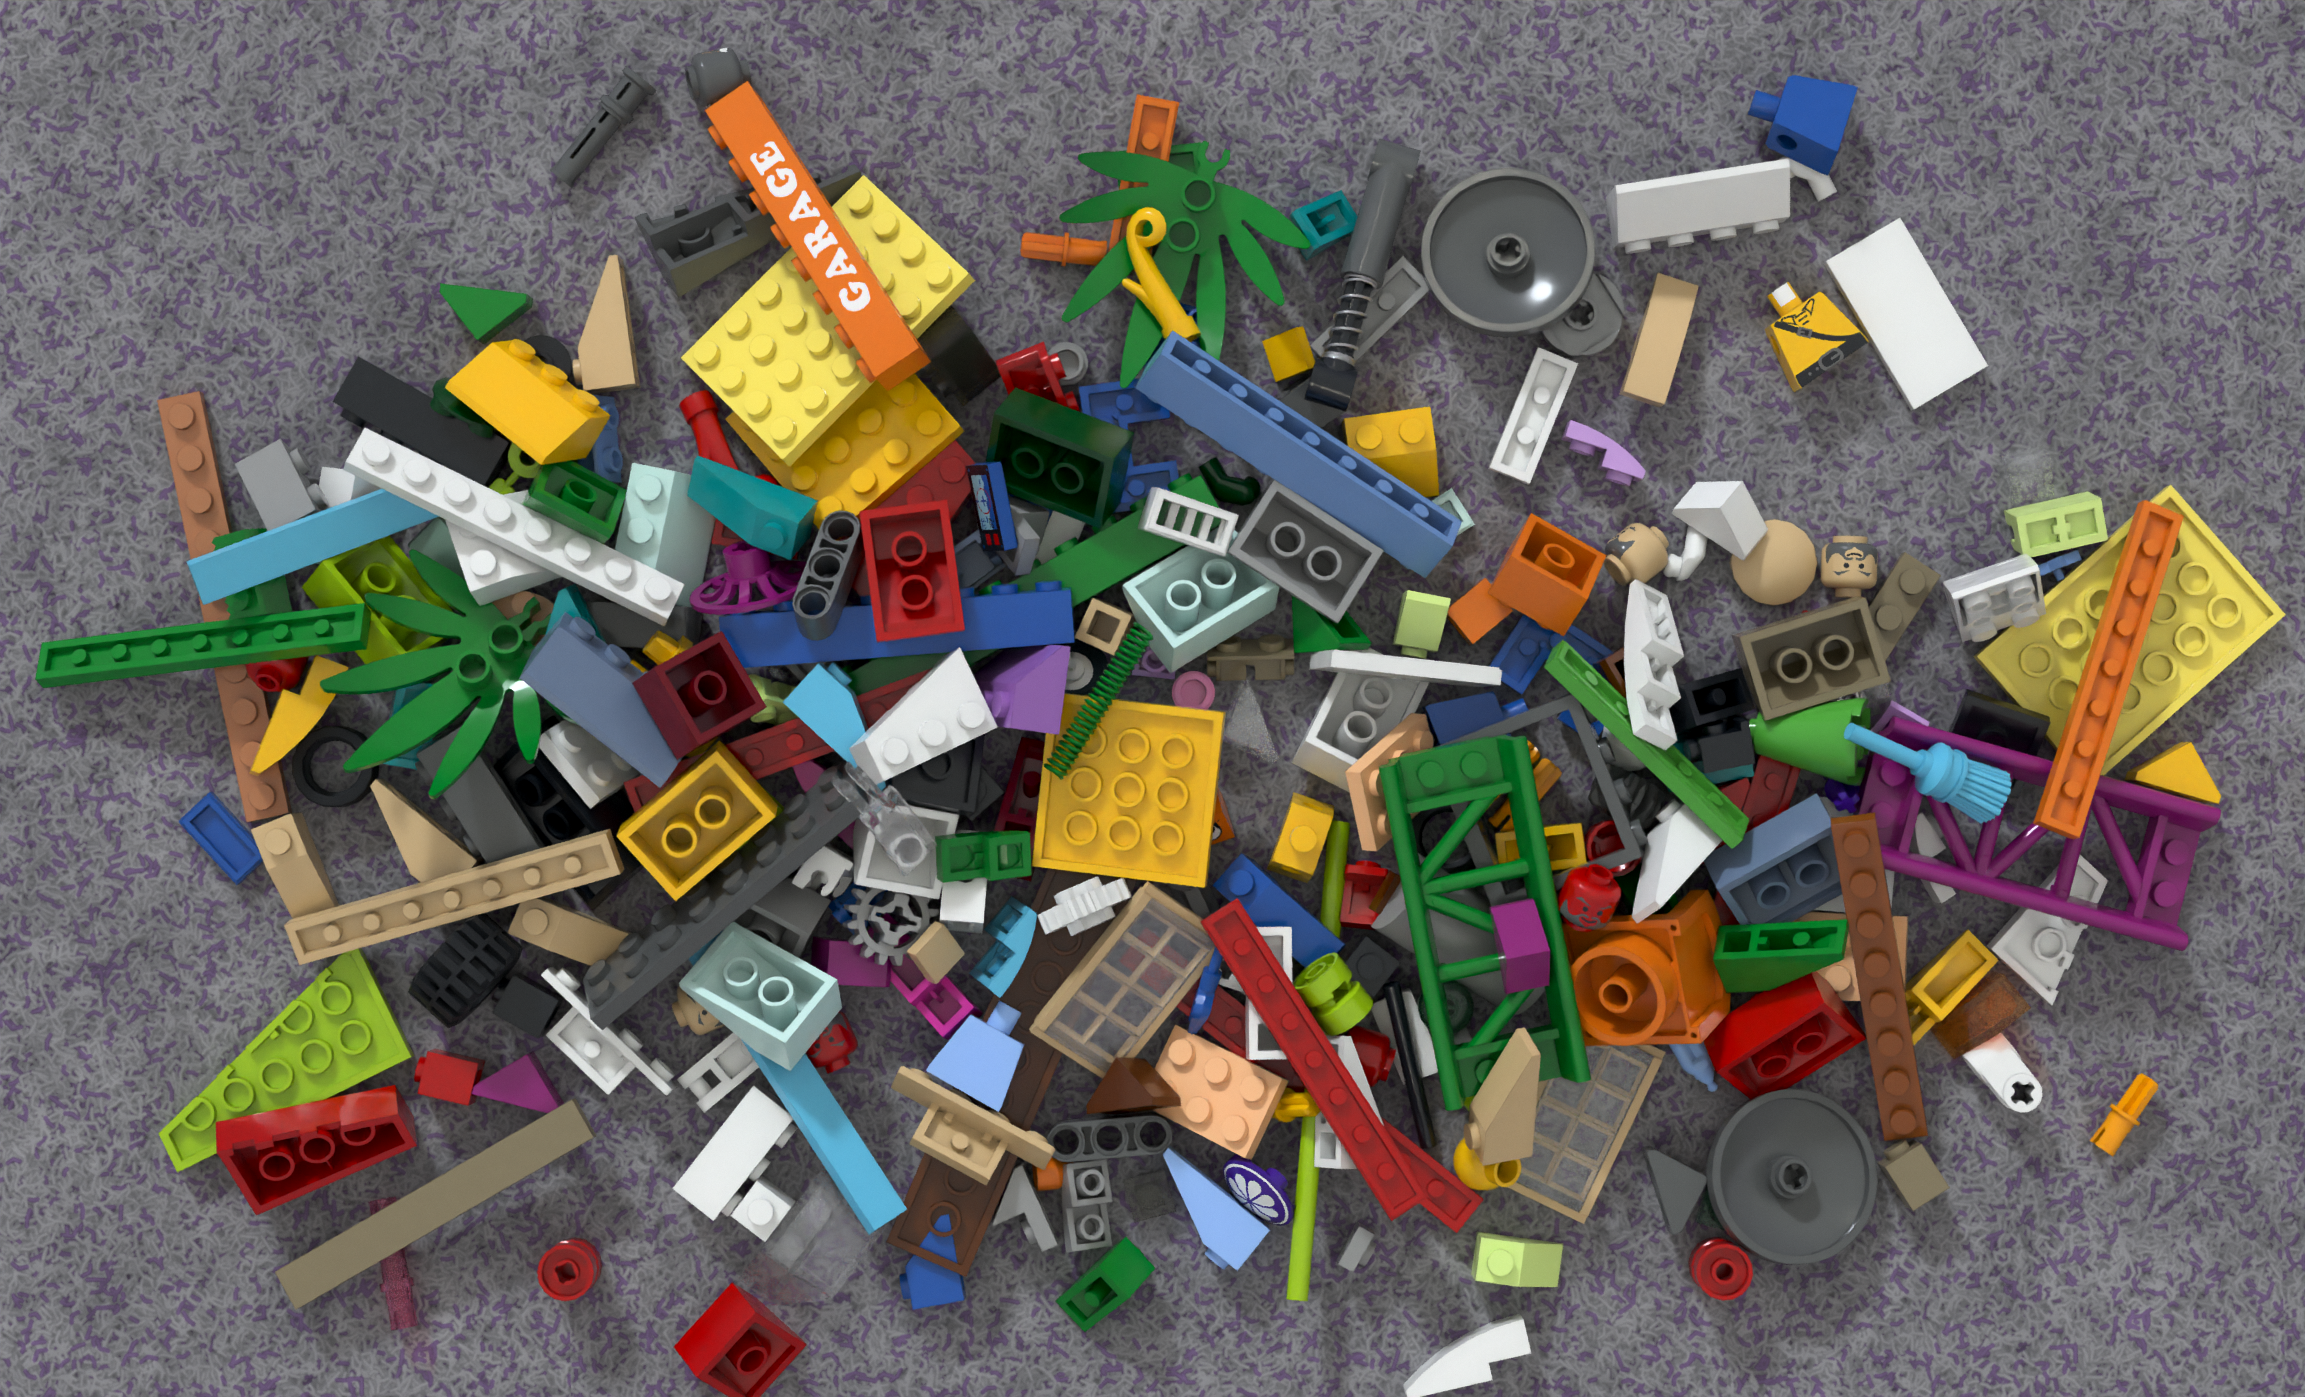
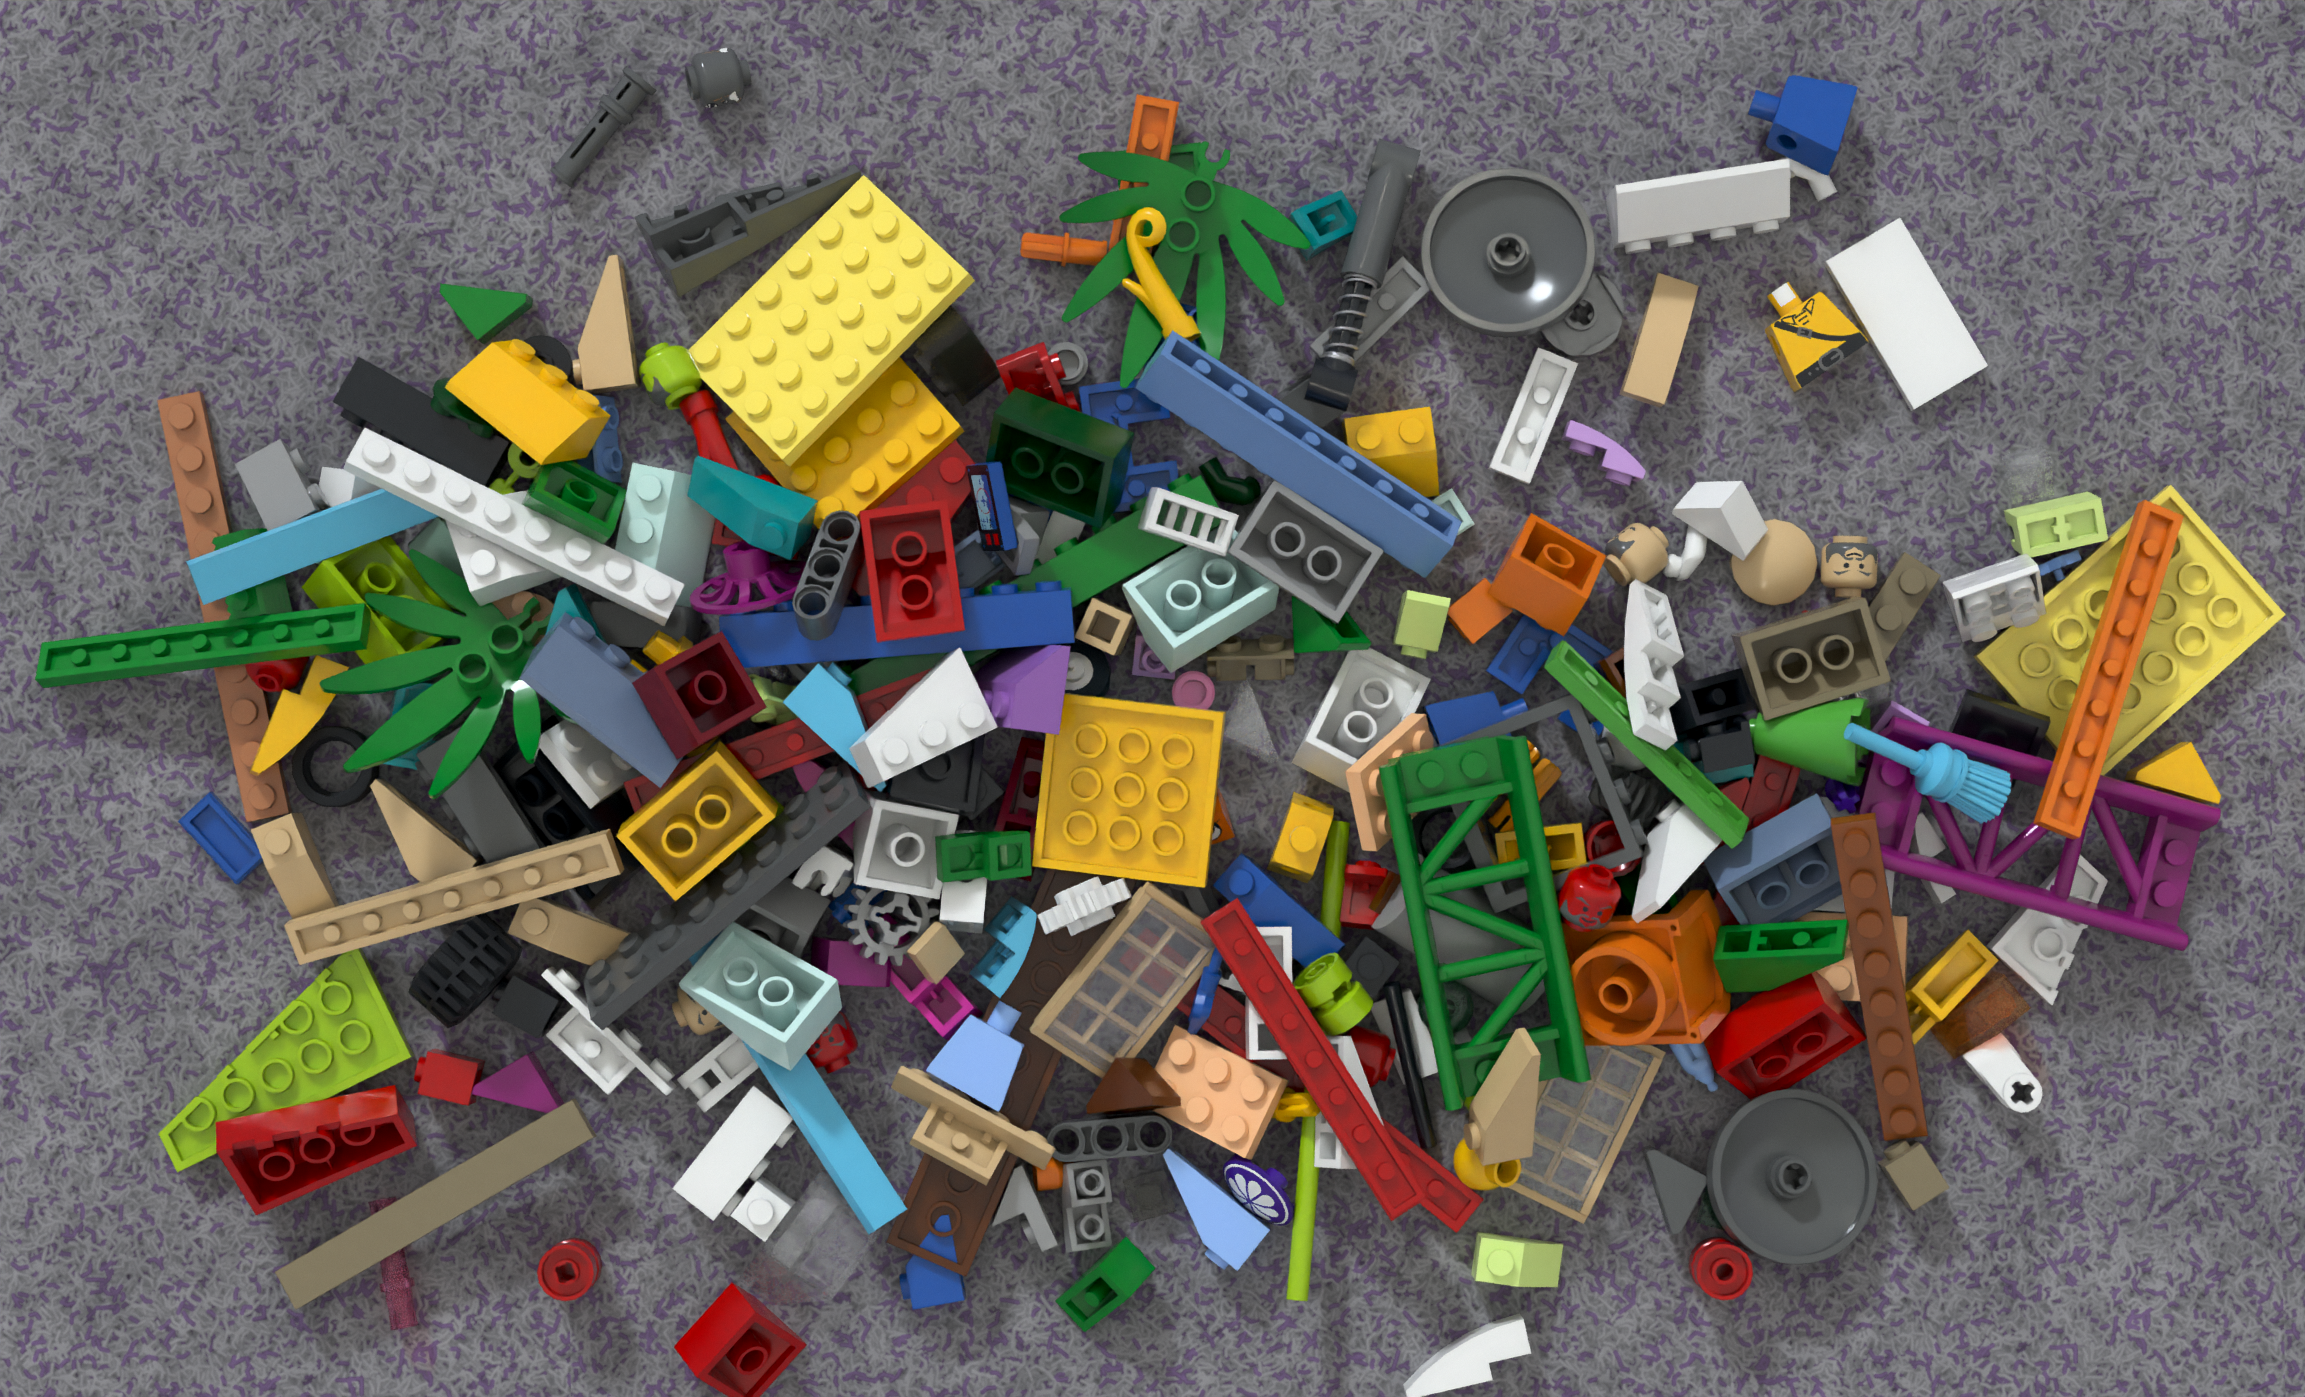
orange brick [705,81,931,391] -> none
clear arm [831,762,937,876] -> none
green piece [1044,622,1154,780] -> none
yellow tile [1262,326,1315,382] -> none
white tile [1309,650,1502,687] -> none
light grey plate [1336,1222,1377,1272] -> none
magenta slope [1489,898,1550,994] -> none
light orange axle [2090,1073,2159,1156] -> none
none -> lime head [638,342,702,410]

